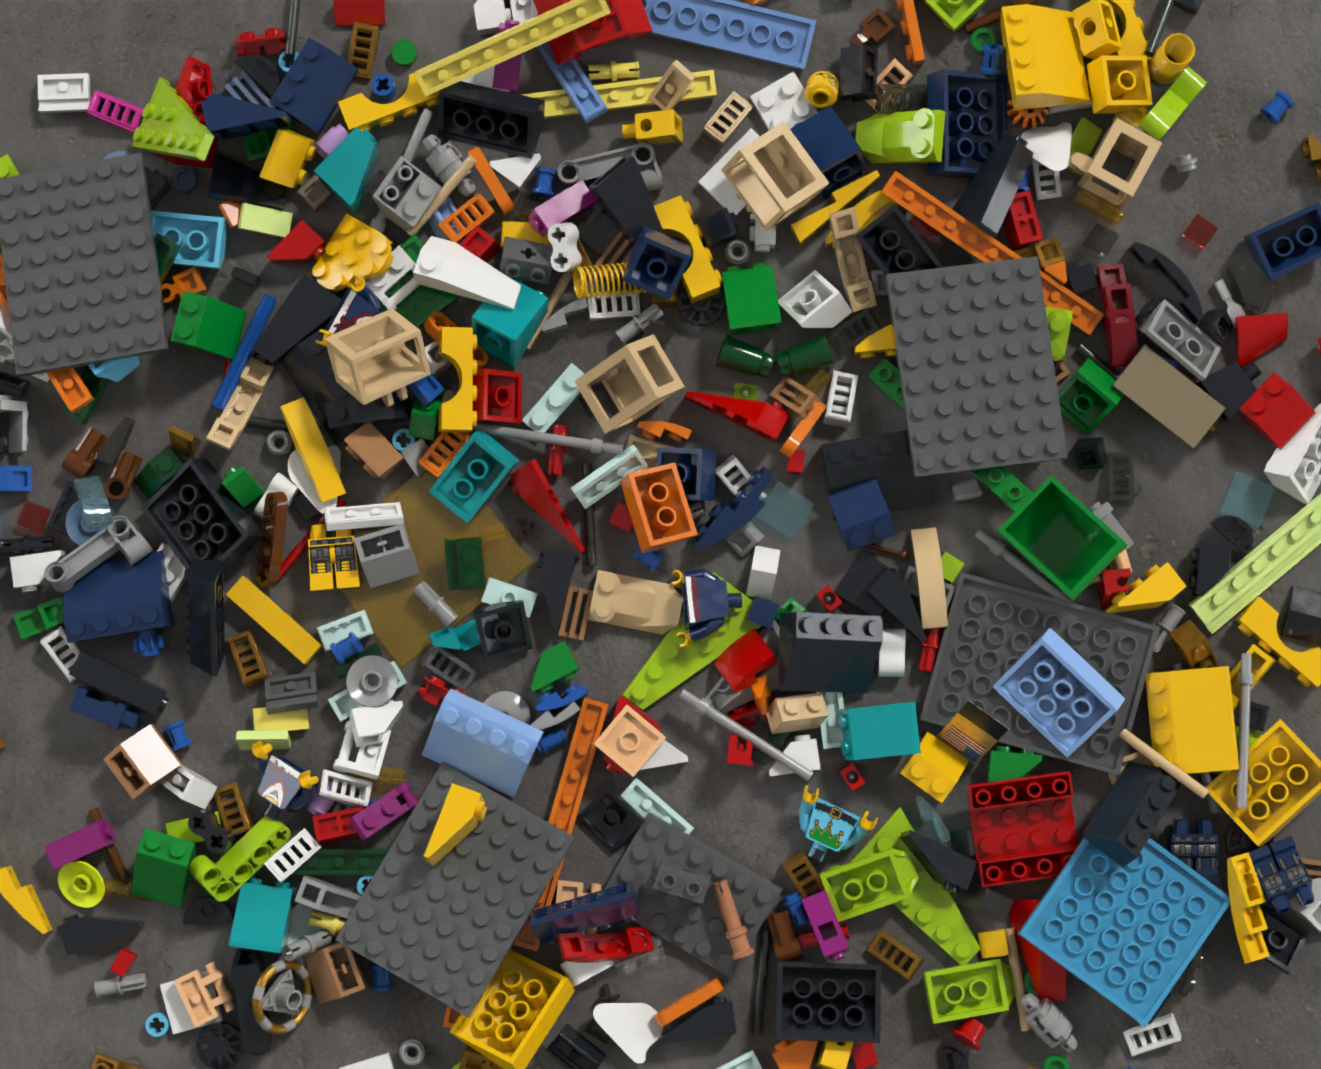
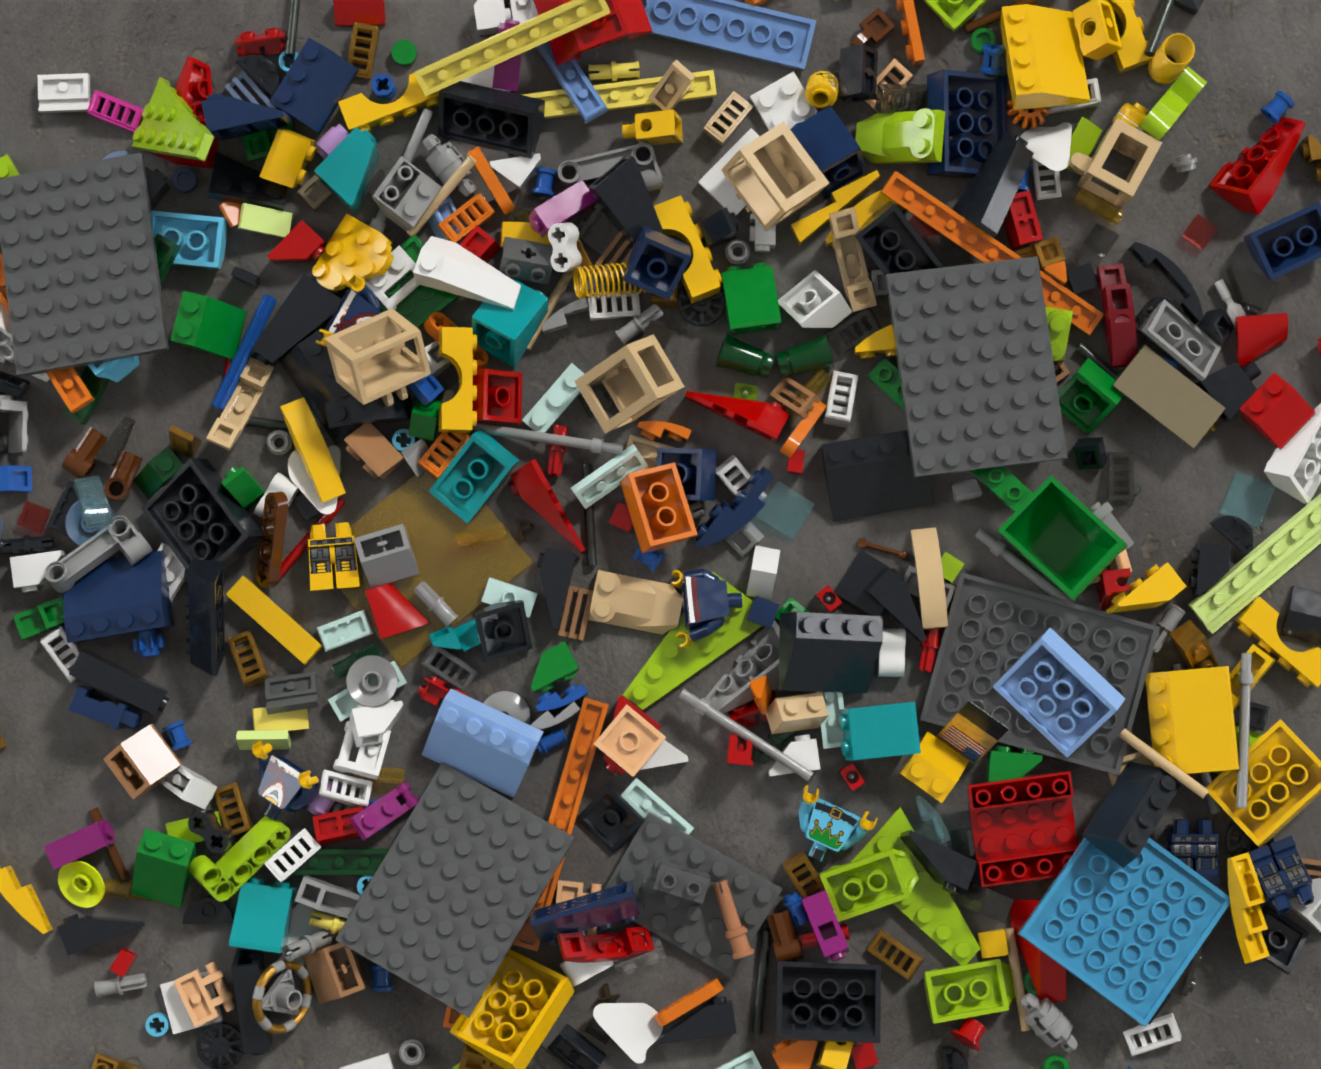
orange plate [161,266,207,304] -> none
white tile [324,502,404,531] -> none
blue bush [330,632,364,664] -> none
yellow slope [424,783,487,867] -> none
dark green plate [444,537,486,590] -> none
red slope [714,629,778,693] -> none
dark blue slope [828,479,896,552] -> none
yellow slope [1087,55,1153,114] -> none
none -> red slope [365,583,429,639]
none -> red wedge [1209,117,1306,215]

